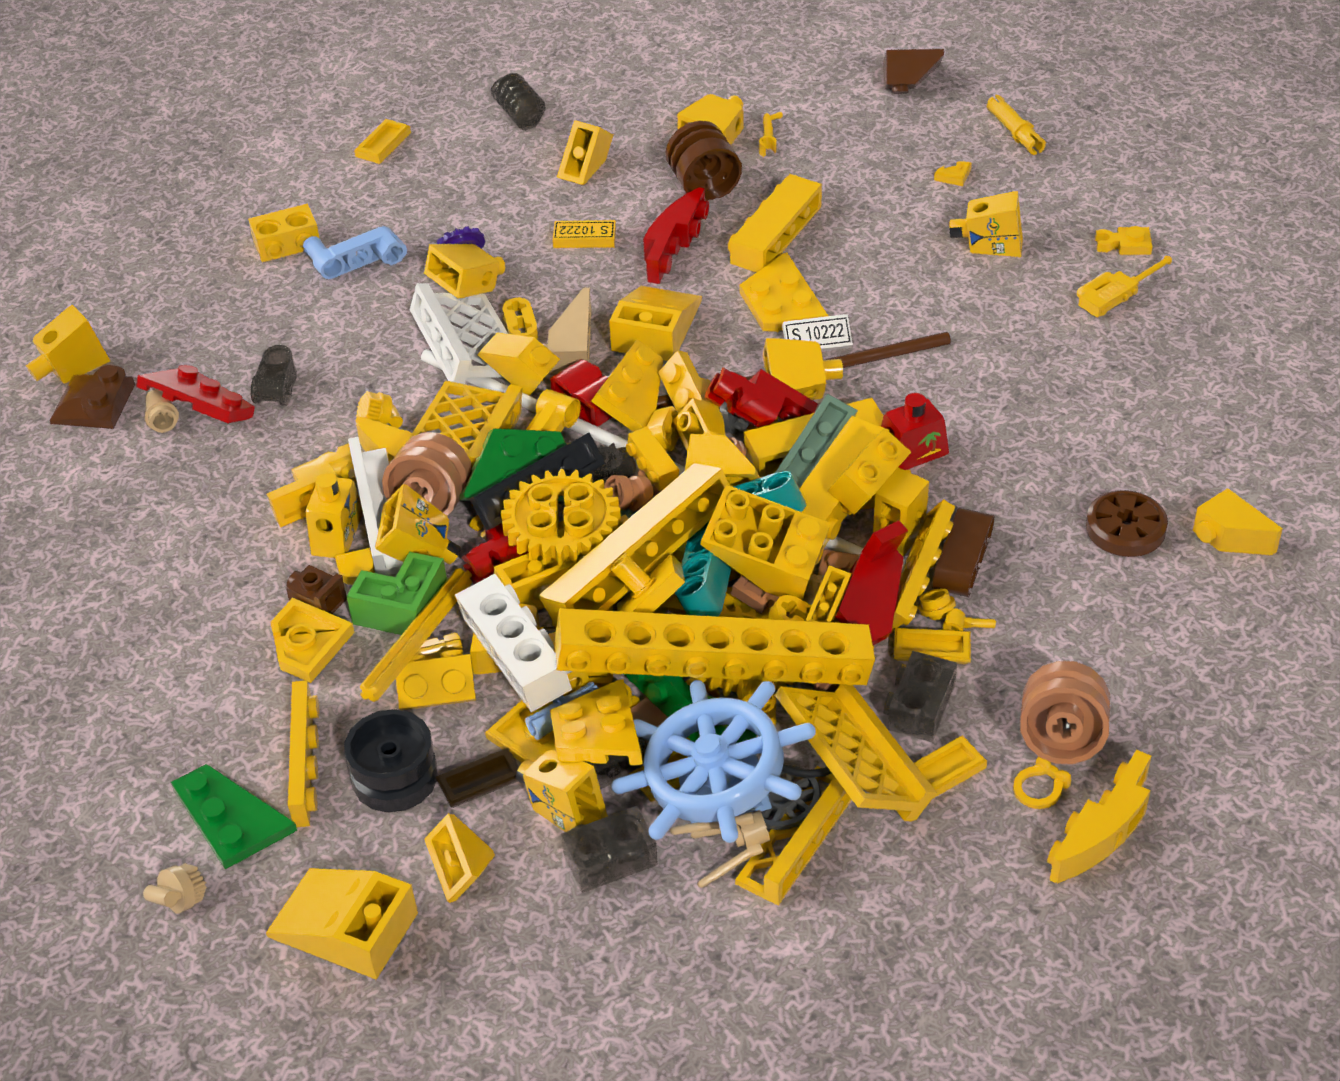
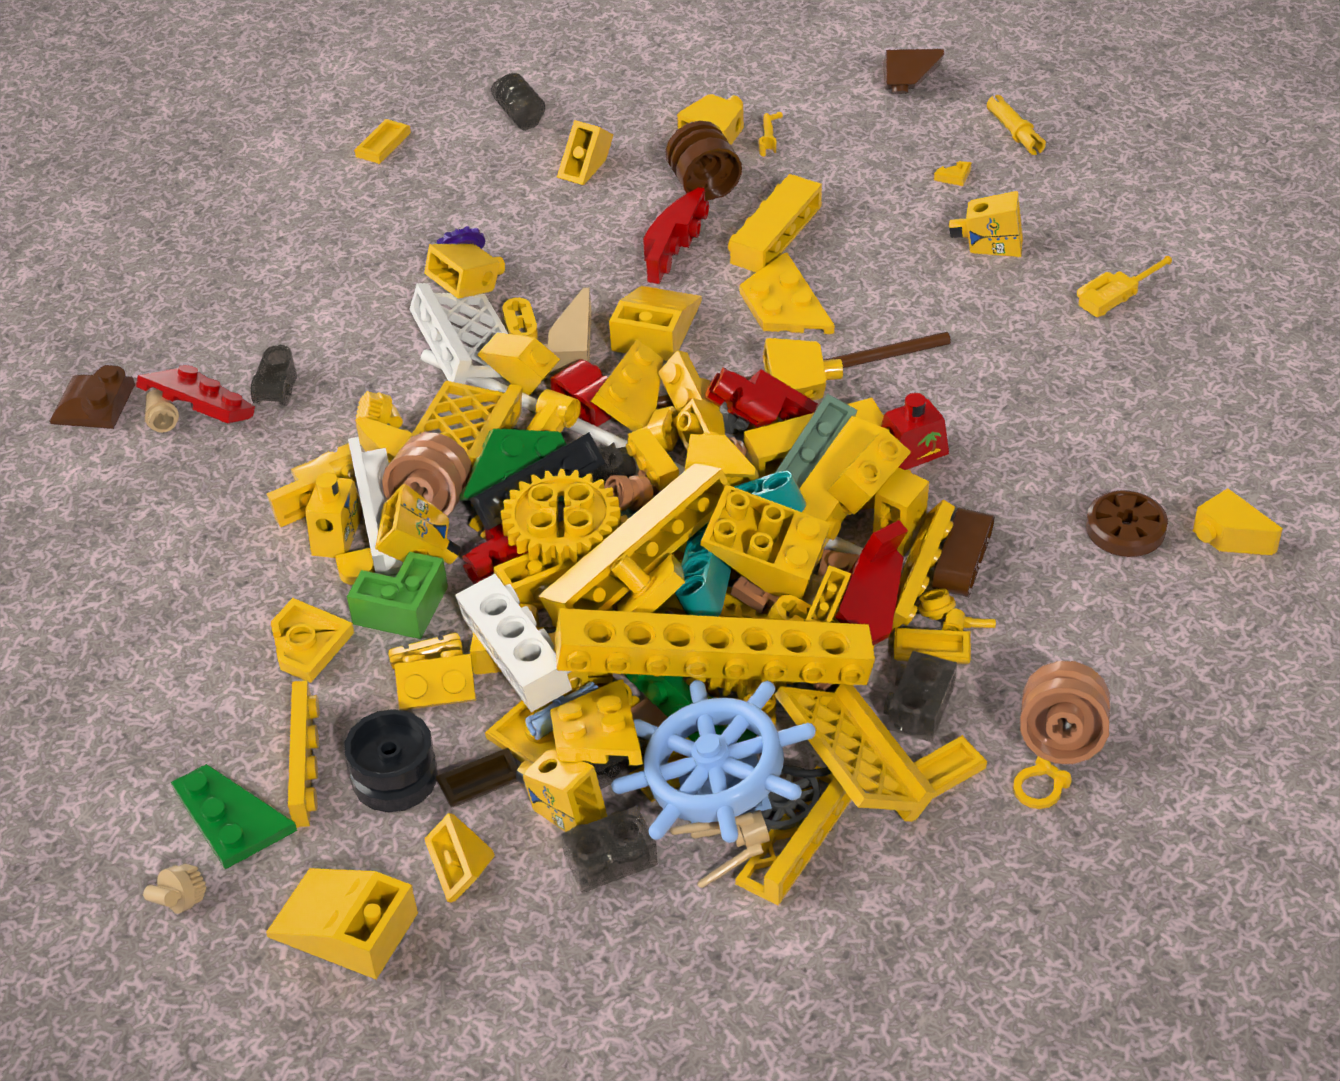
yellow torso [25,305,110,384] -> none
yellow brick [248,203,320,262] -> none
reddish brown brick [286,565,347,614] -> none
light blue beam [303,226,407,279] -> none
yellow axle [360,568,472,702] -> none
yellow tile [553,220,616,248] -> none
white tile [782,314,853,351] -> none
yellow slope [1047,749,1151,884] -> none
yellow plate [1095,226,1153,255] -> none

